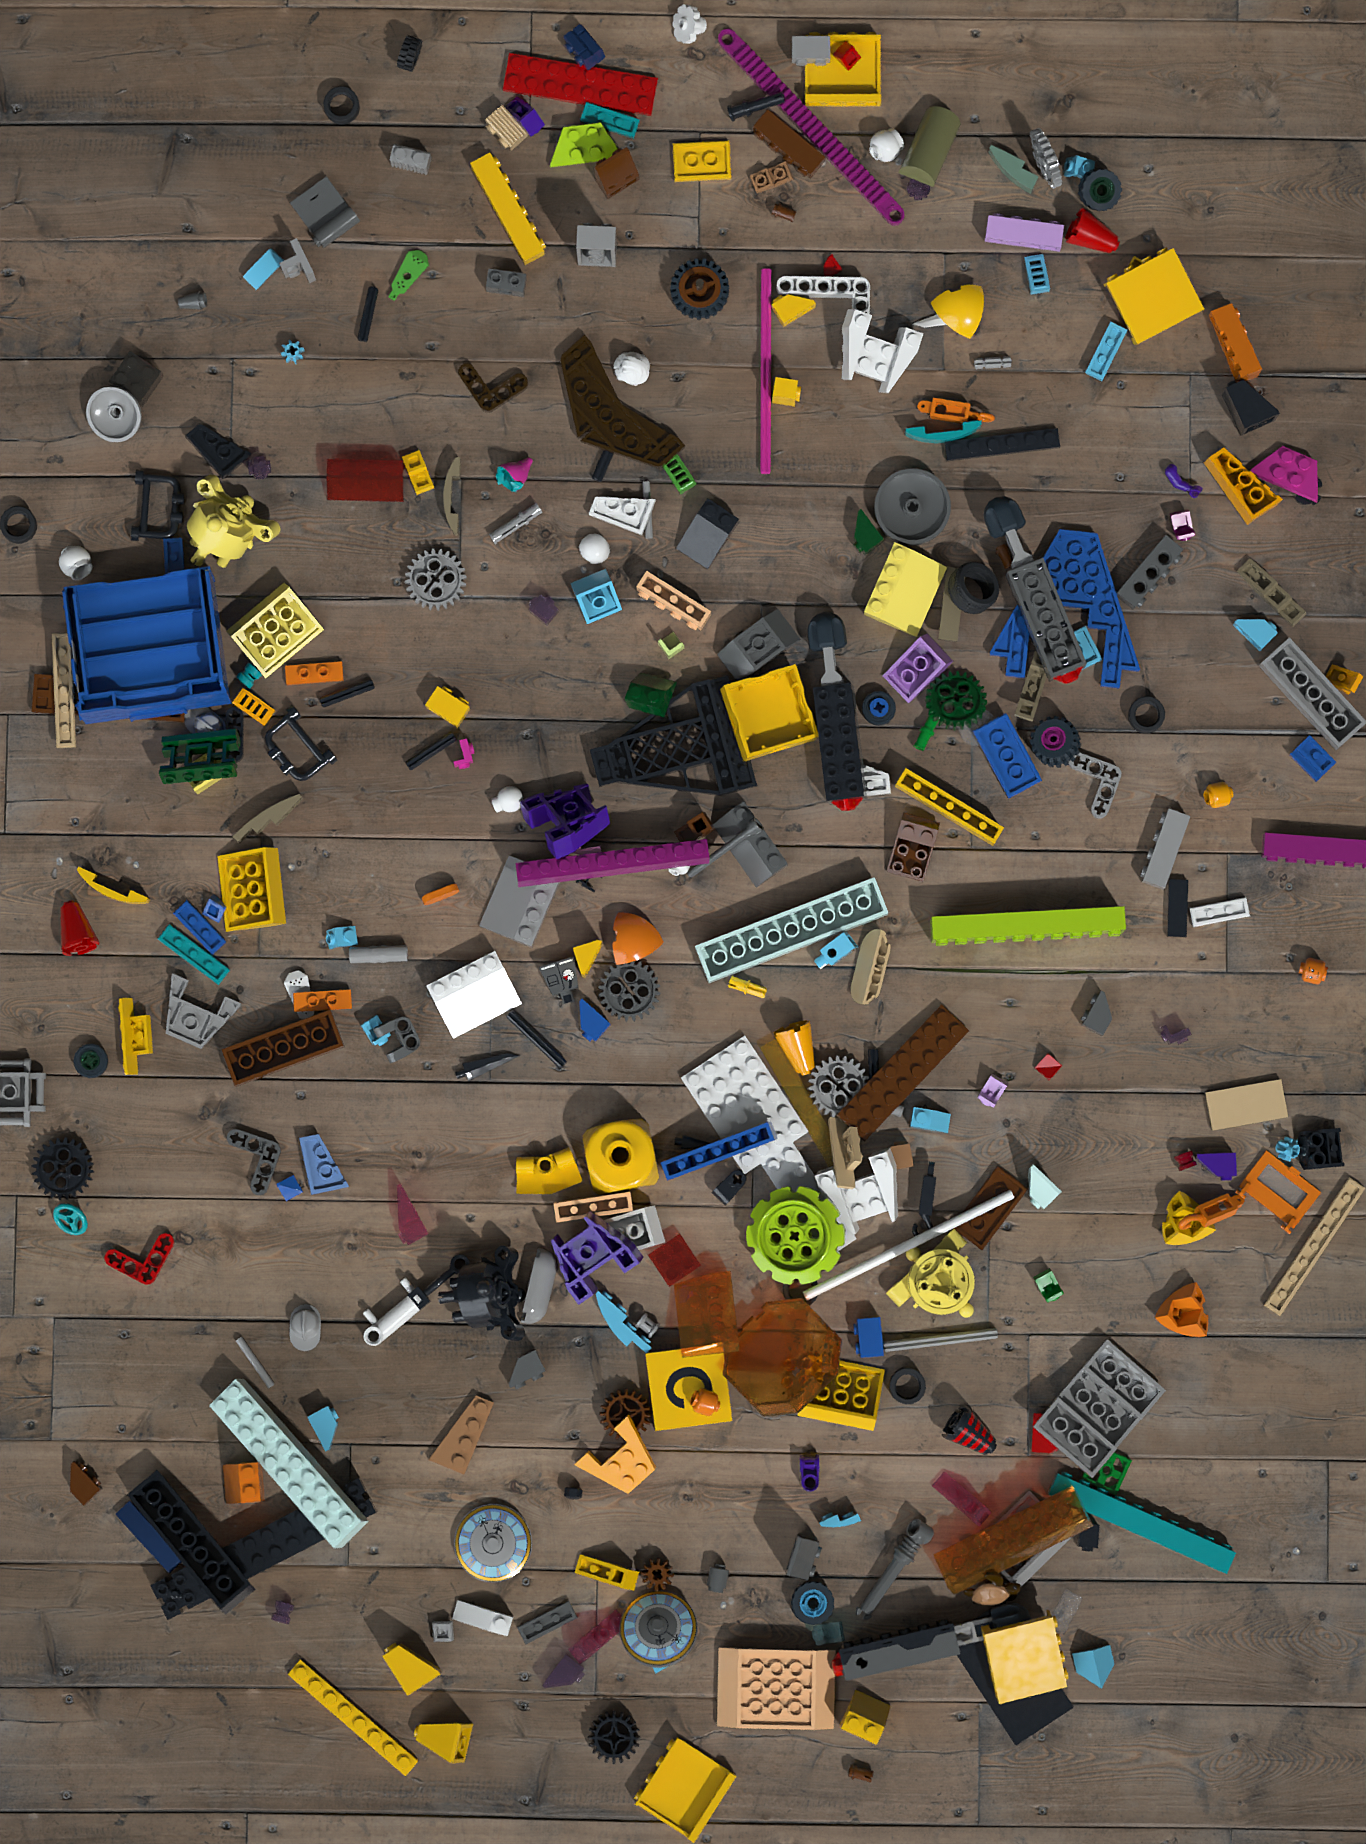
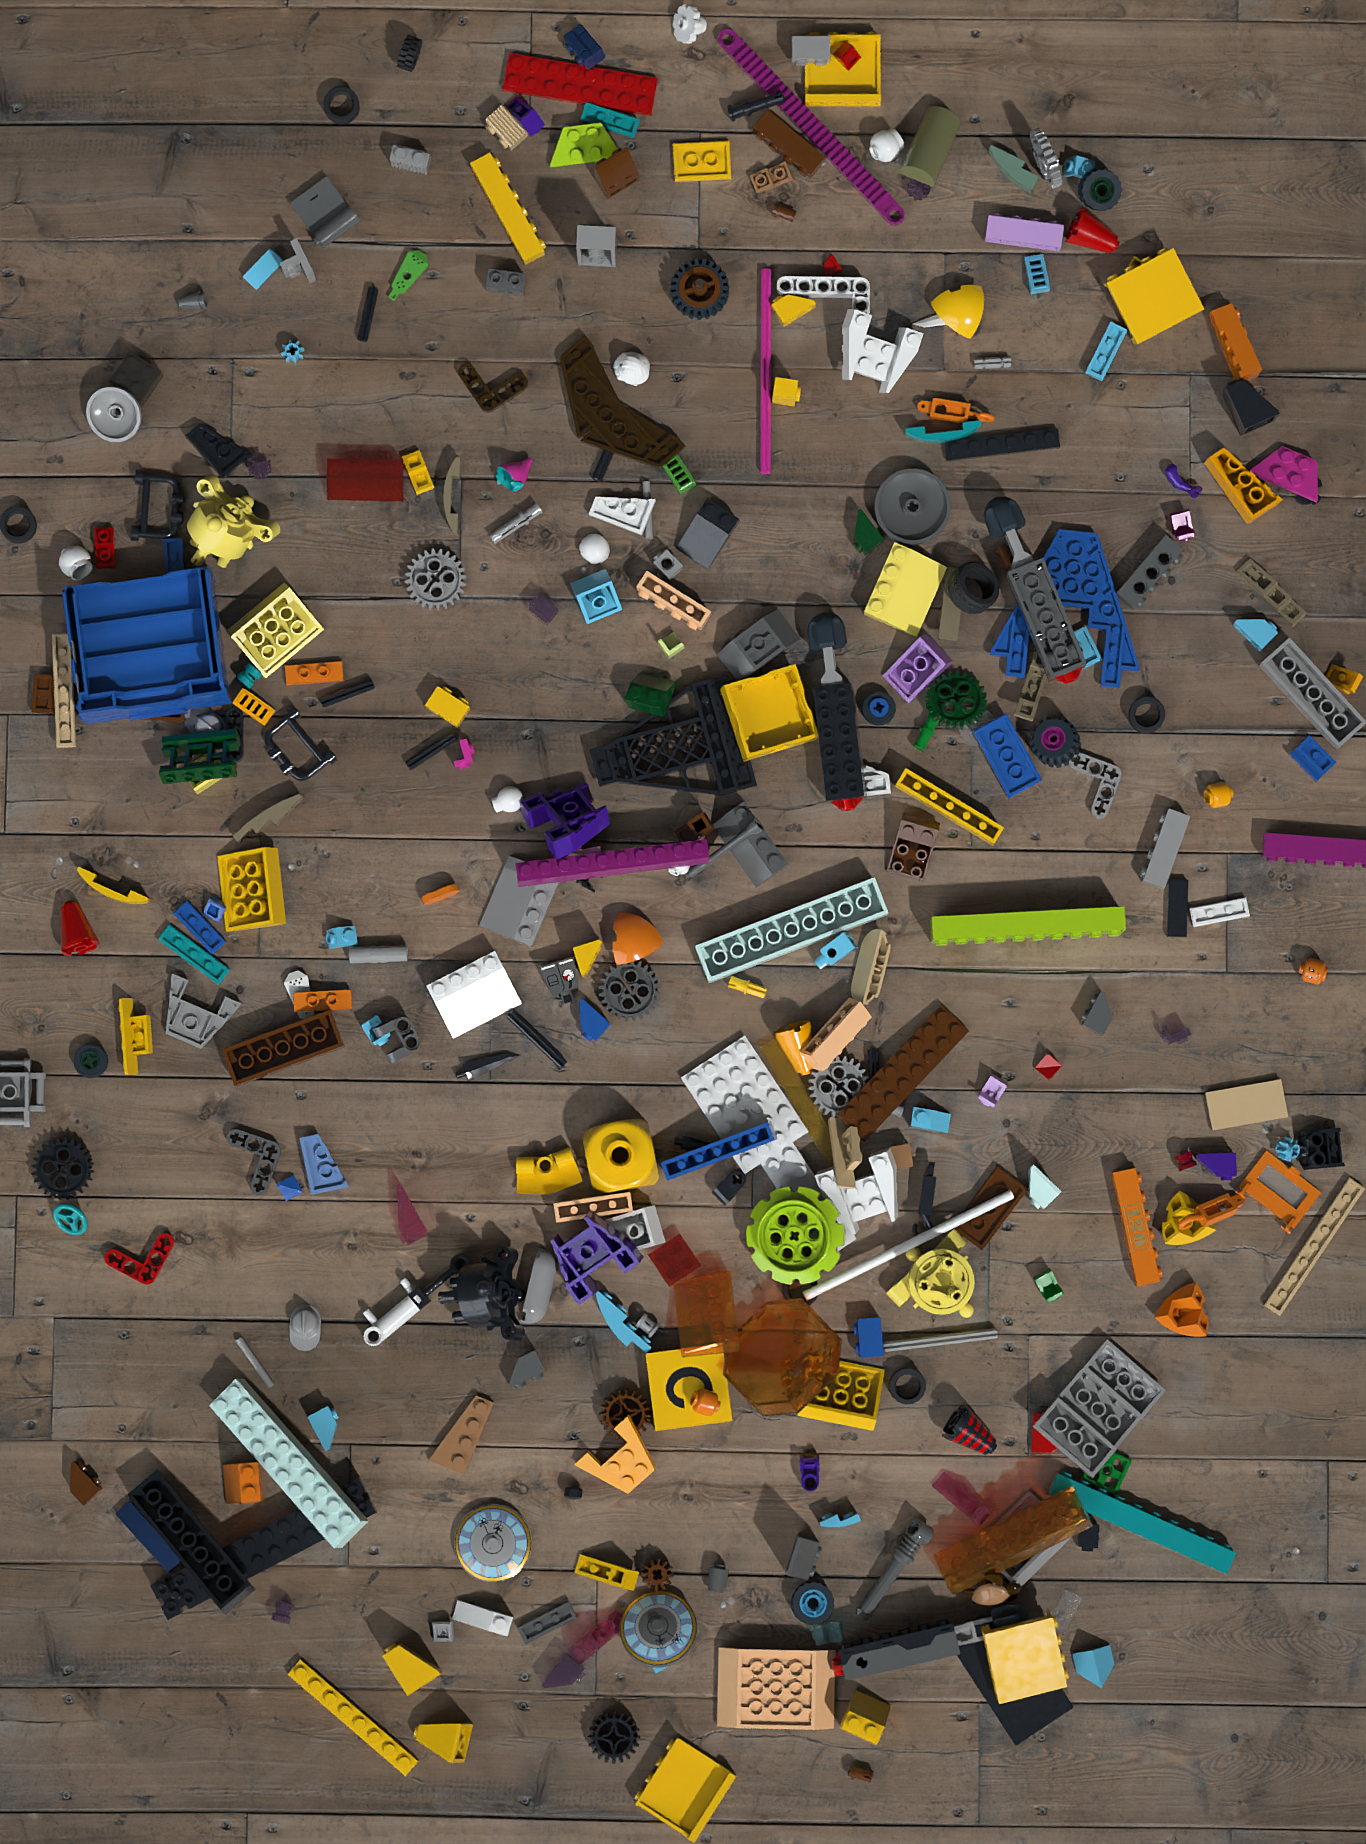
none -> red slope [94,527,116,569]
none -> light grey brick [653,550,683,581]
none -> light nougat brick [800,998,872,1072]
none -> orange brick [1111,1168,1163,1287]

